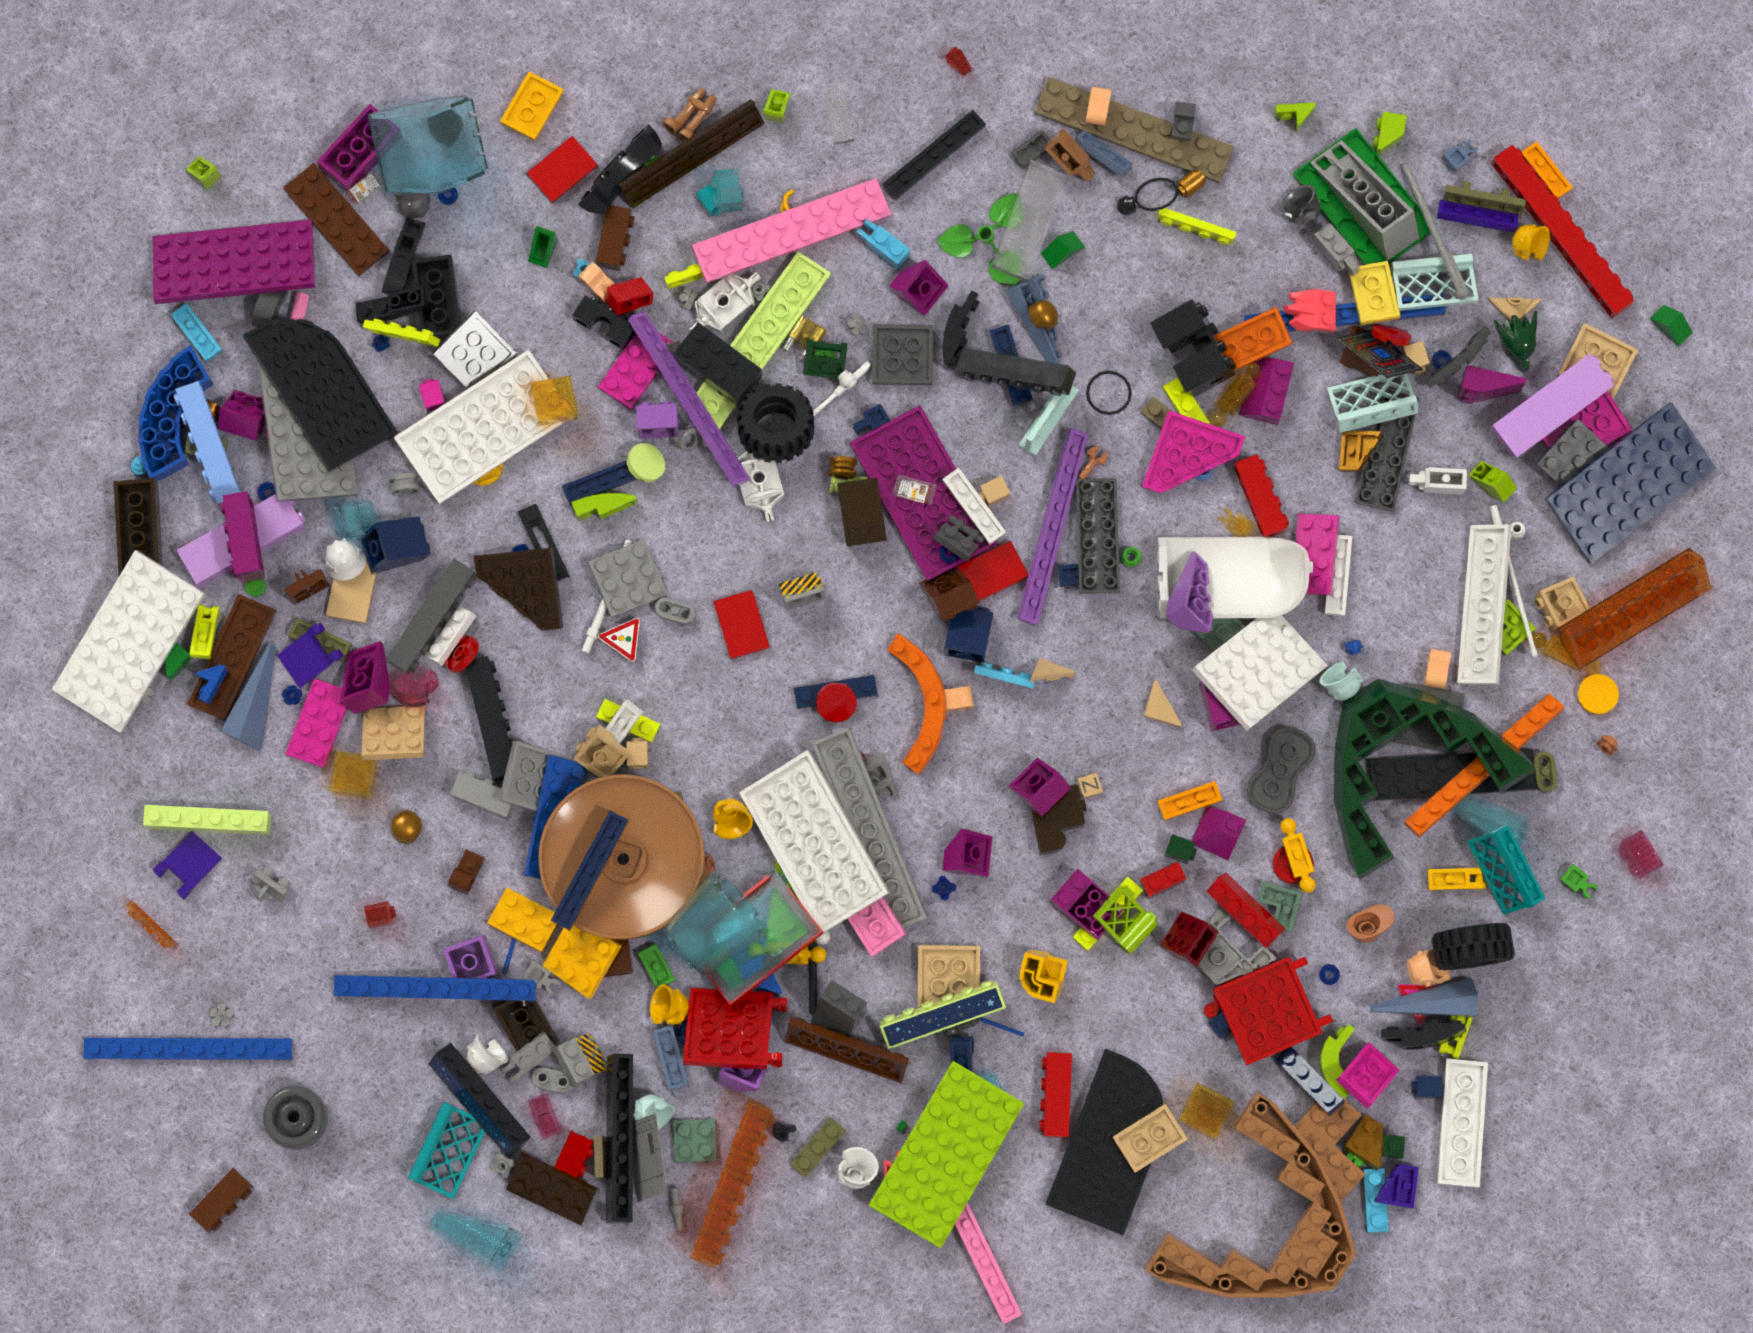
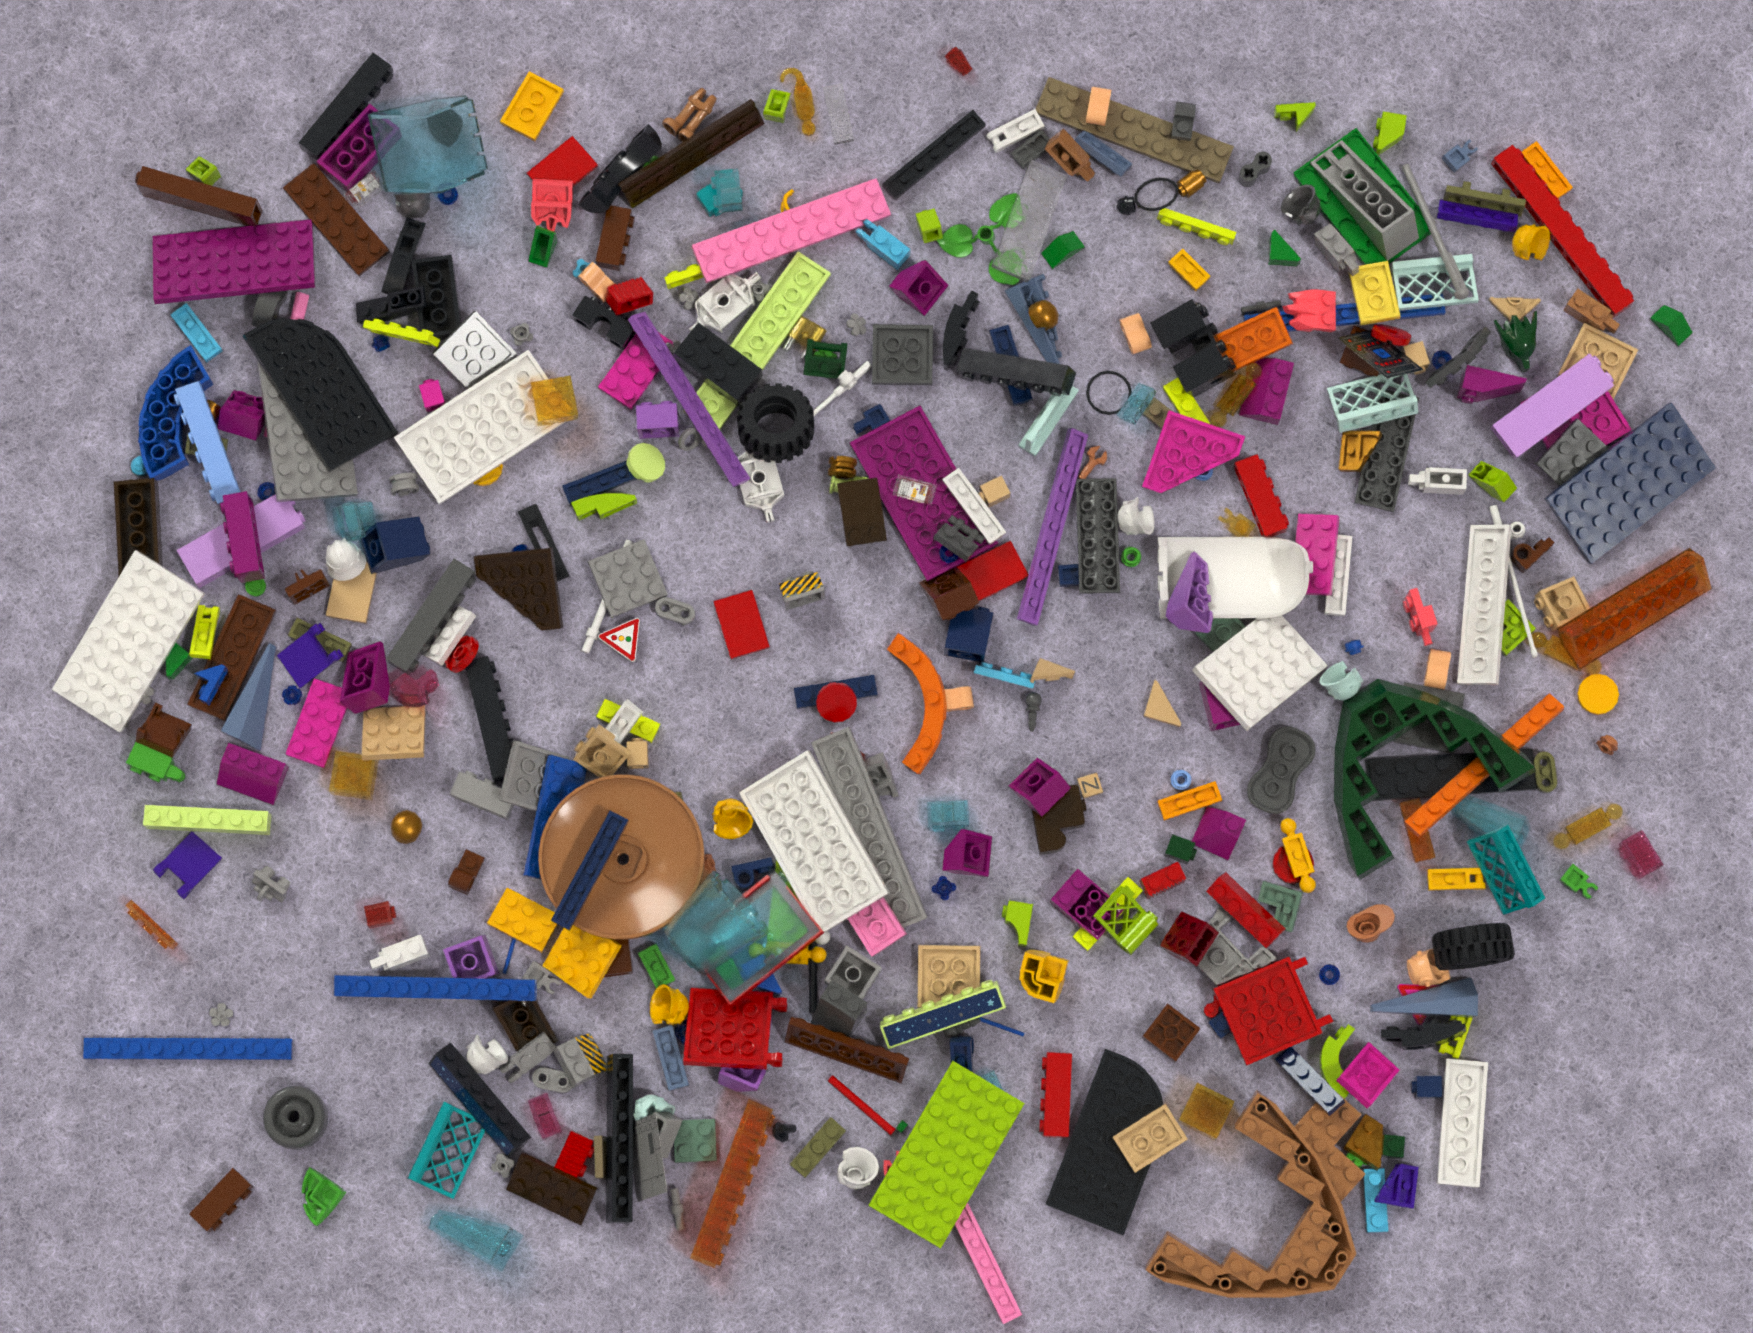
none -> bright green hinge [126,742,186,783]
none -> reddish brown brick [135,166,263,227]
none -> reddish brown piece [135,703,192,758]
none -> magenta slope [216,743,289,805]
none -> black brick [298,52,393,160]
none -> bright green brick [302,1167,346,1226]
none -> white hinge [370,934,430,971]
none -> light grey plate [510,323,533,346]
none -> coral plate [531,179,573,231]
none -> light grey brick [653,1112,682,1158]
none -> dark blue plate [731,857,774,890]
none -> clear yellow piece [780,68,815,136]
none -> light grey brick [824,946,882,999]
none -> red bar [828,1075,896,1136]
none -> lime brick [916,208,943,244]
none -> clear light blue brick [927,800,969,832]
none -> white plate [986,109,1045,153]
none -> lime arch [1002,900,1033,947]
none -> dark grey bar [1025,692,1042,732]
none -> clear light blue plate [1117,383,1157,425]
none -> white helmet [1118,497,1155,535]
none -> light nougat axle [1119,313,1152,355]
none -> reddish brown piece [1142,1003,1201,1063]
none -> yellow plate [1168,248,1211,291]
none -> light blue plate [1171,770,1191,790]
none -> dark grey axle [1238,151,1272,187]
none -> dark grey bar [1241,300,1282,315]
none -> green slope [1268,230,1301,267]
none -> clear orange plate [1399,798,1436,863]
none -> coral plate [1403,588,1438,646]
none -> reddish brown plate [1511,537,1555,573]
none -> clear yellow plate [1553,803,1623,849]
none -> medium nougat hinge [1563,288,1620,334]

